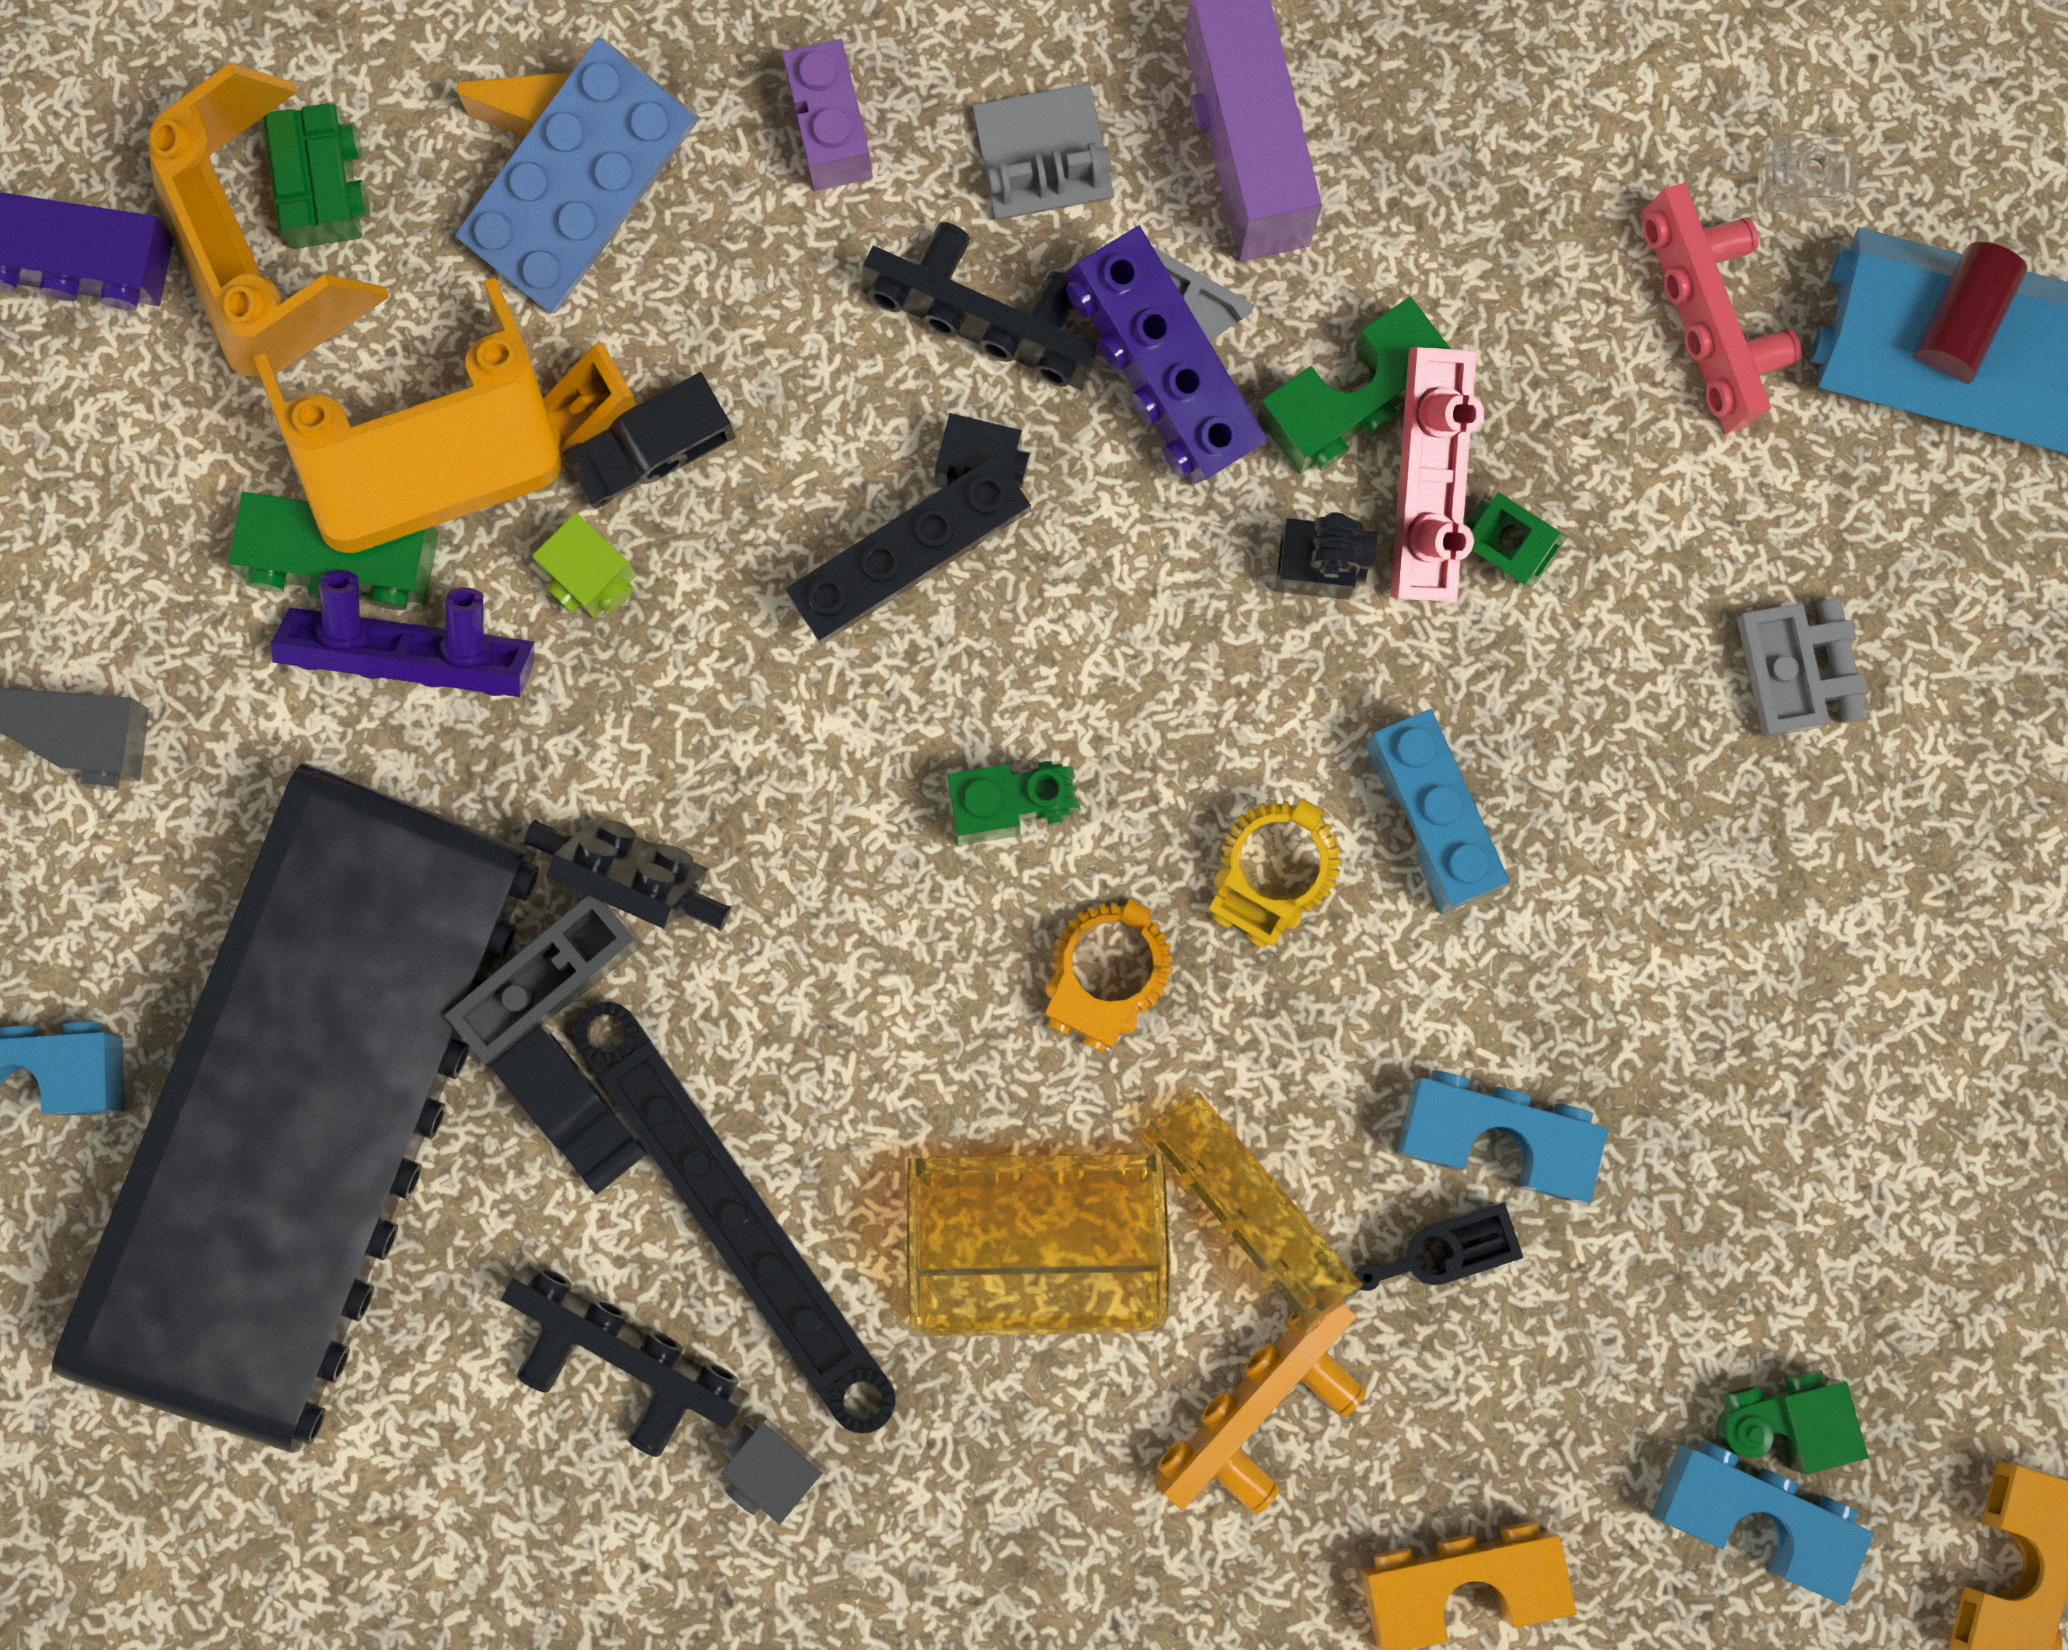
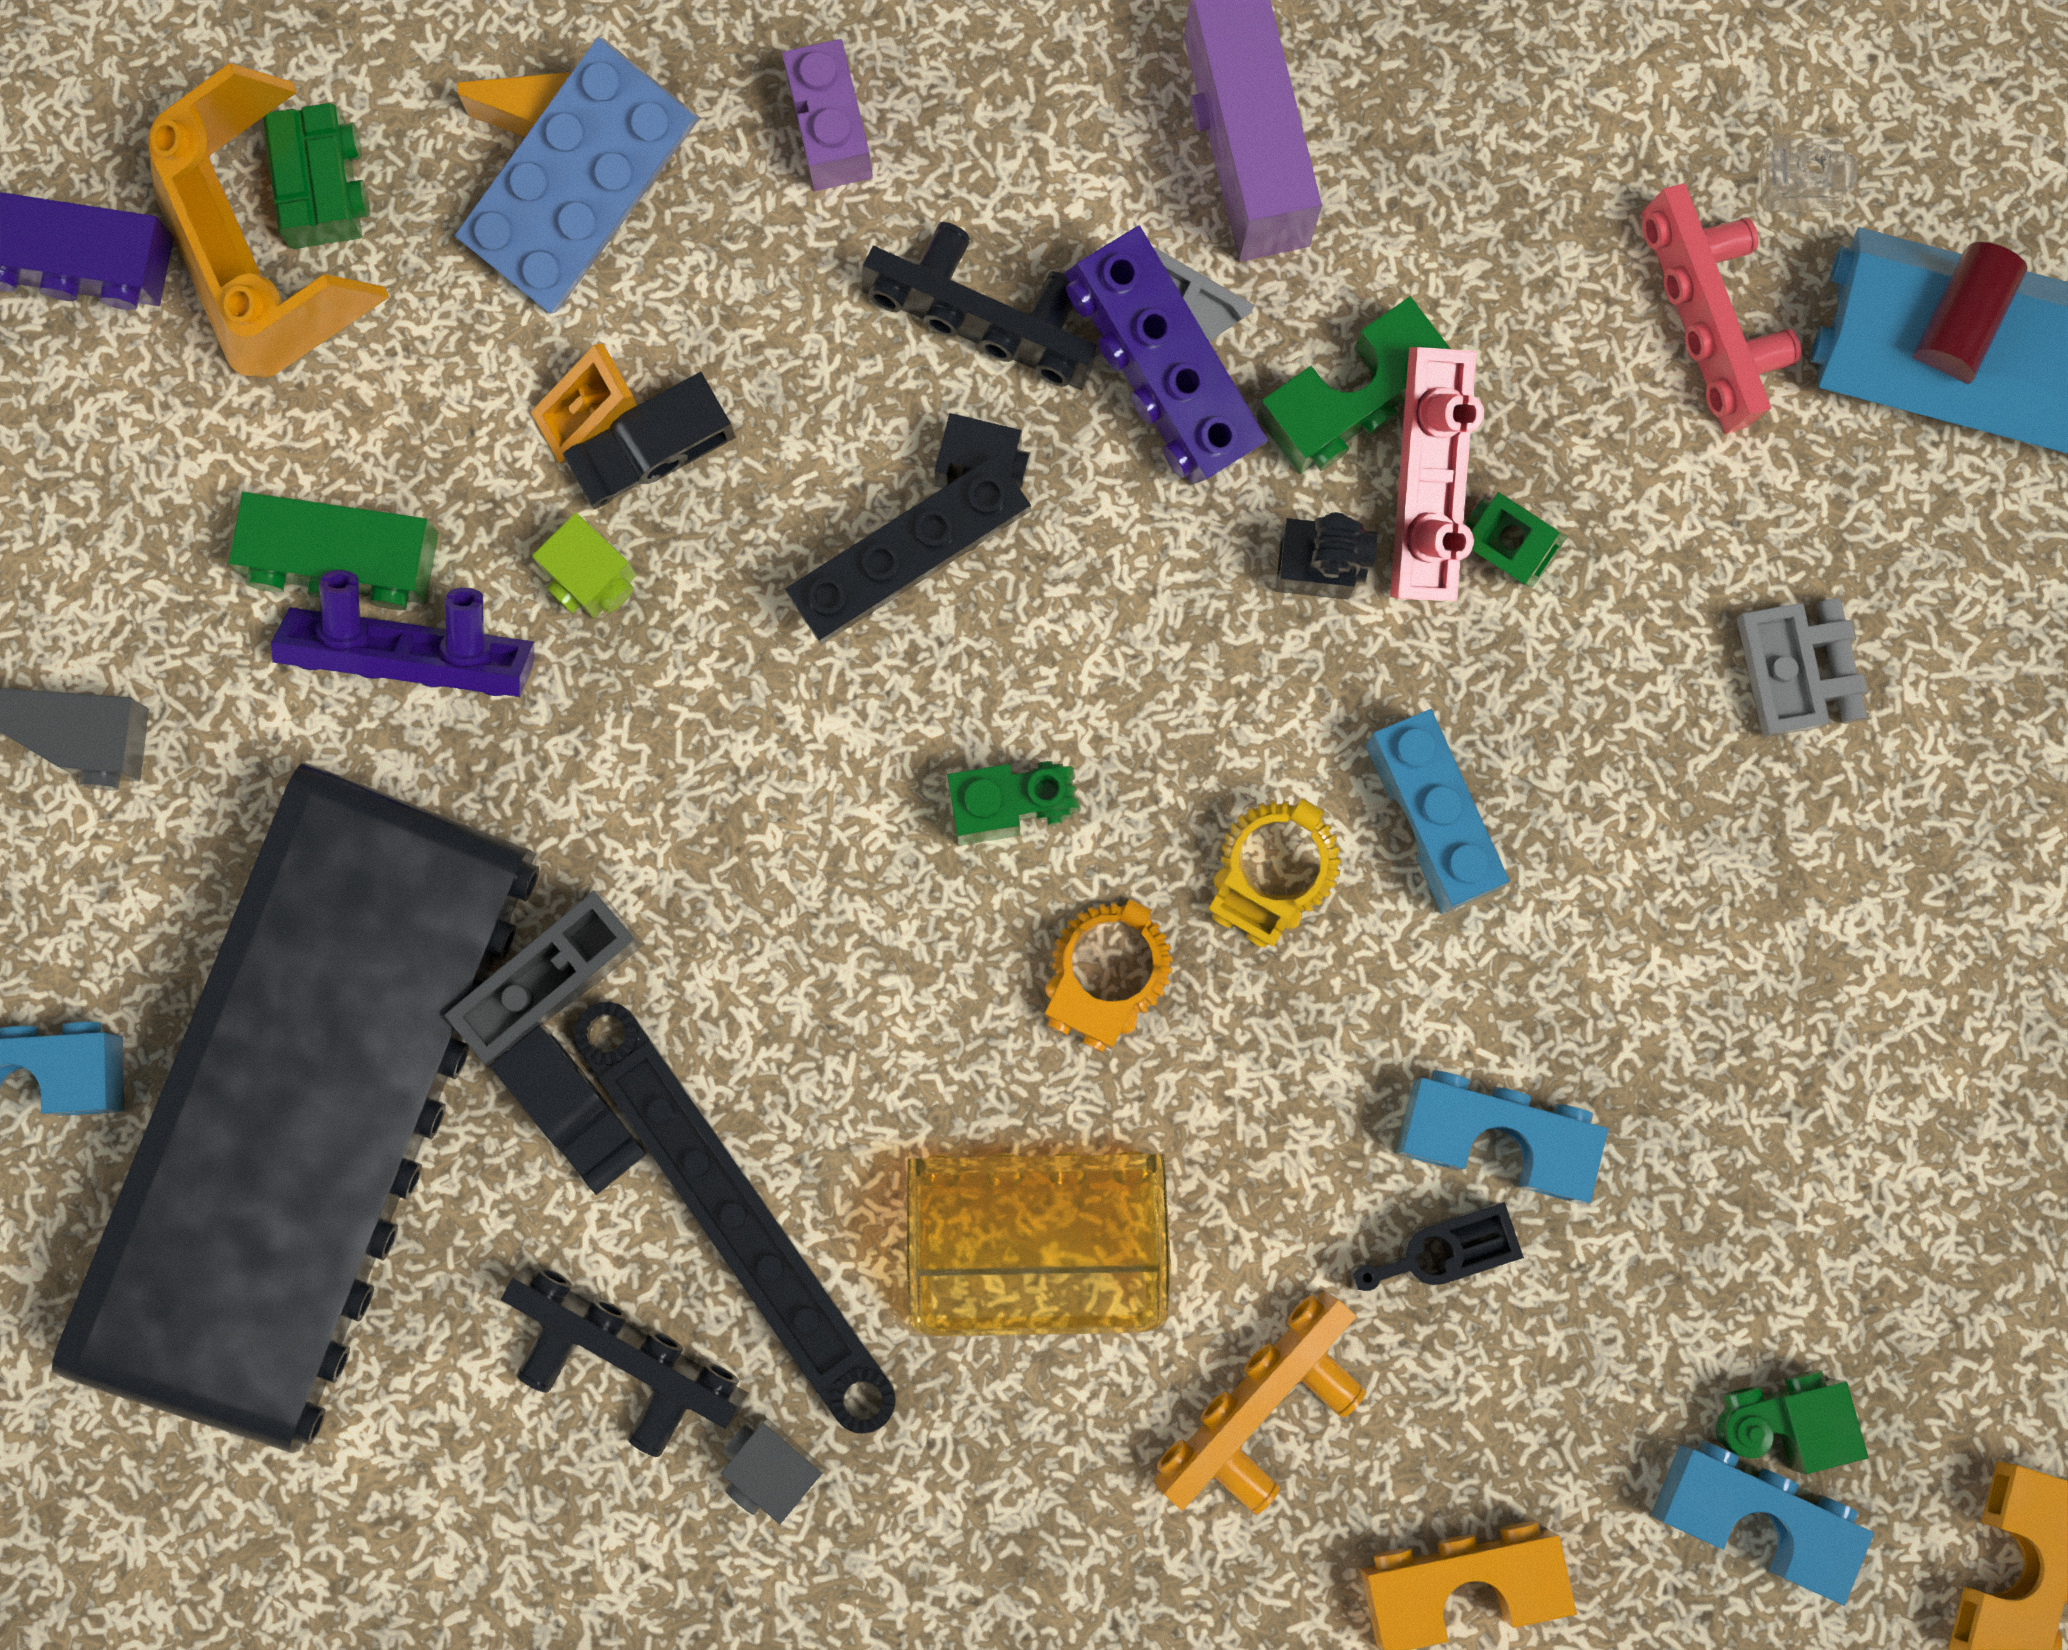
light orange windscreen [253,277,561,553] -> none
black plate [524,818,732,932] -> none
light grey hinge [972,83,1114,221] -> none
clear yellow hinge [1142,1091,1363,1336] -> none

